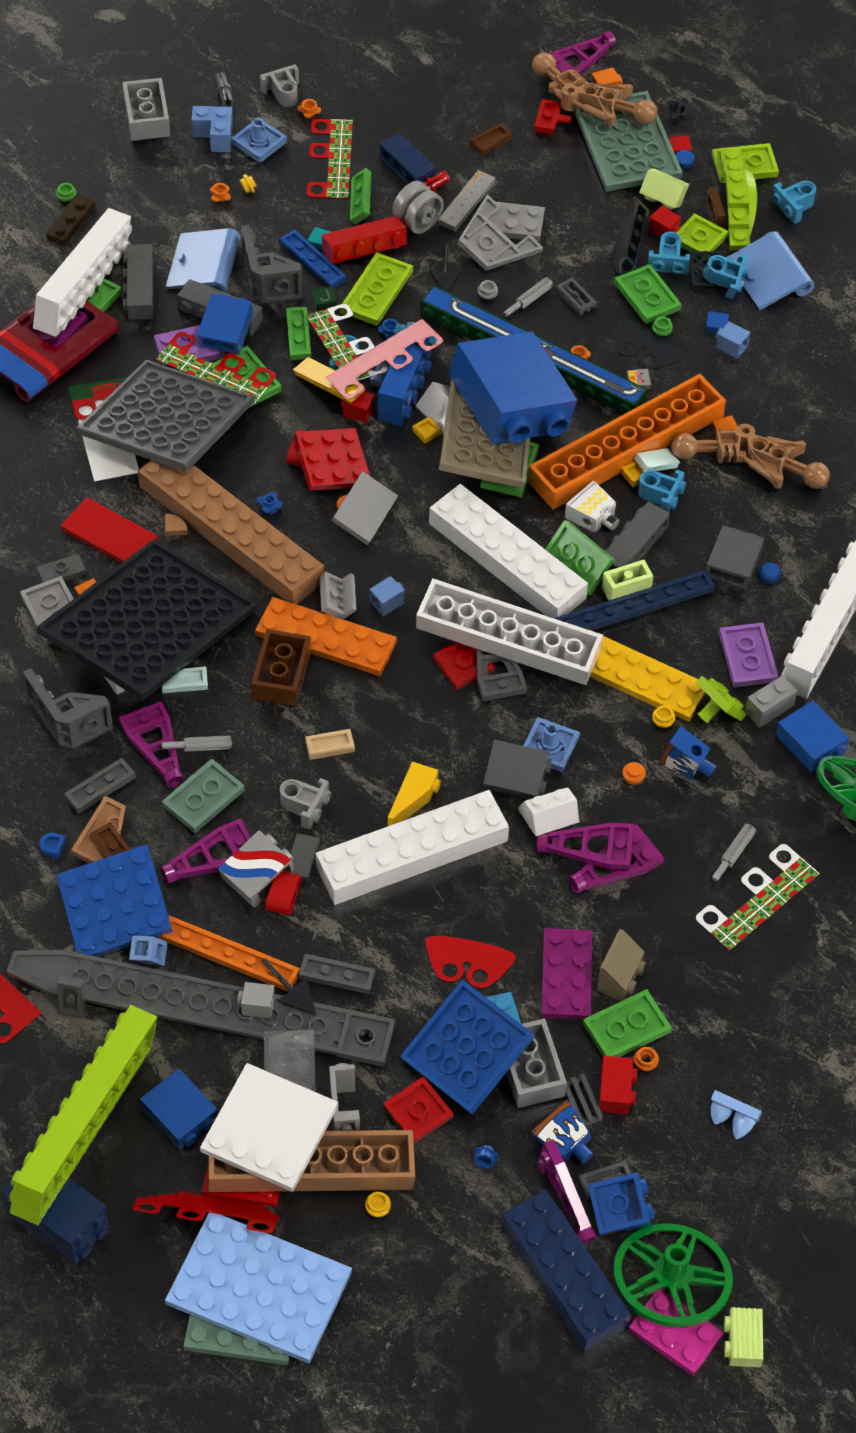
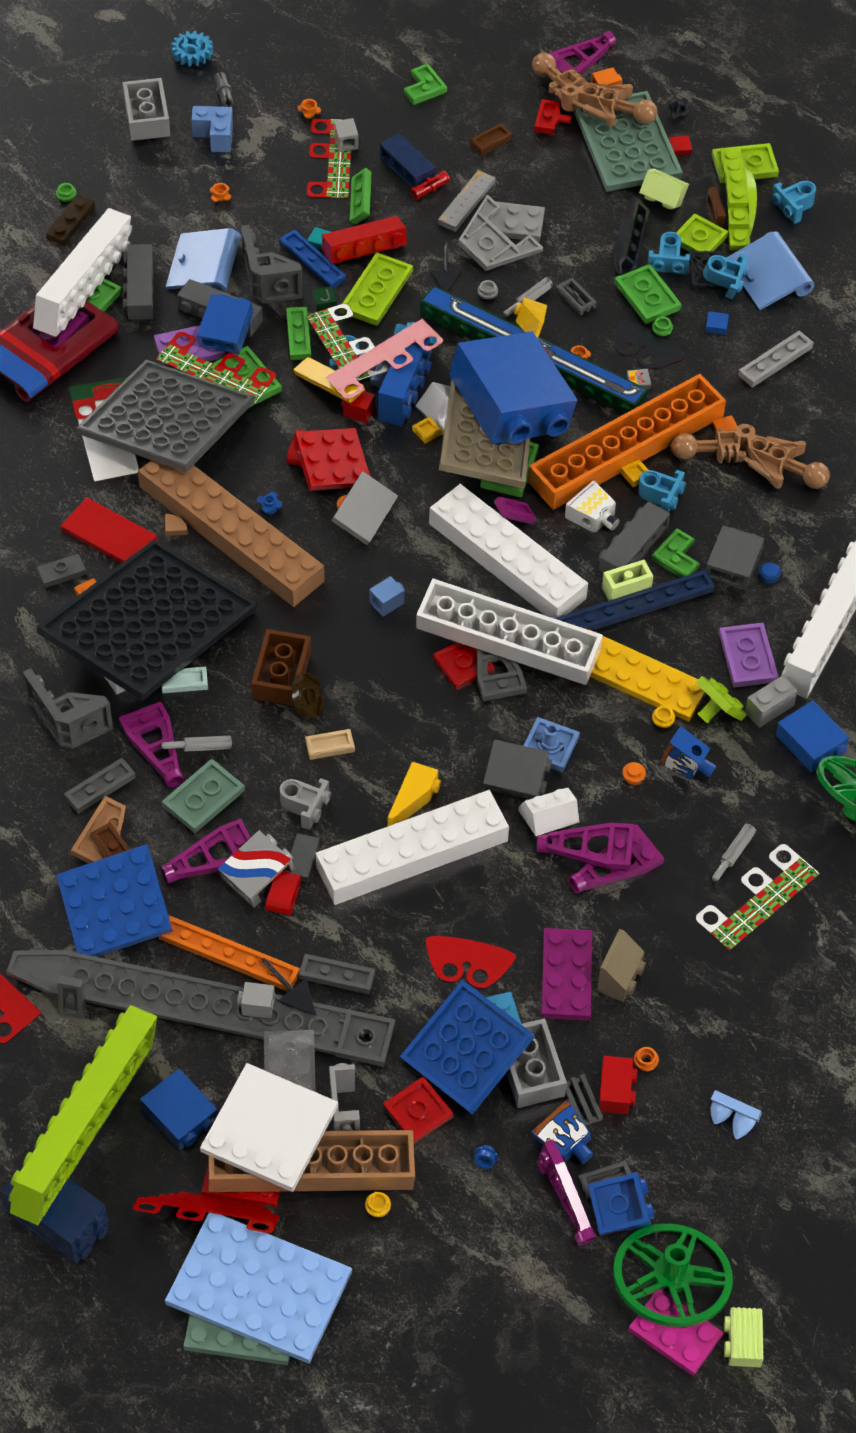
light grey plate [20,576,73,646] -> none
blue tile [39,833,67,860] -> none
medium blue brick [129,936,168,966] -> none
medium blue plate [231,118,287,163] -> none
yellow plate [239,174,256,194] -> none
orange plate [255,597,397,676] -> none
light grey pin [260,64,299,107] -> none
light grey bracket [320,571,356,620] -> none
blue plate [378,319,399,339] -> none
light grey wheel [392,181,443,234] -> none
dark blue brick [501,1190,631,1352] -> none
bright green plate [545,520,615,595] -> none
bright green plate [583,989,672,1057] -> none
light aqua tile [634,448,680,472] -> none
red brick [648,206,681,238] -> none
blue piece [676,150,695,169] -> none
medium blue brick [716,322,750,359] -> none
none -> dark azure gear [171,31,213,66]
none -> dark brown tile [292,673,324,719]
none -> light grey brick [334,118,358,152]
none -> bright green tile [404,64,447,105]
none -> magenta tile [494,497,536,524]
none -> yellow slope [514,297,547,339]
none -> bright green tile [651,529,700,578]
none -> light grey plate [738,330,814,388]

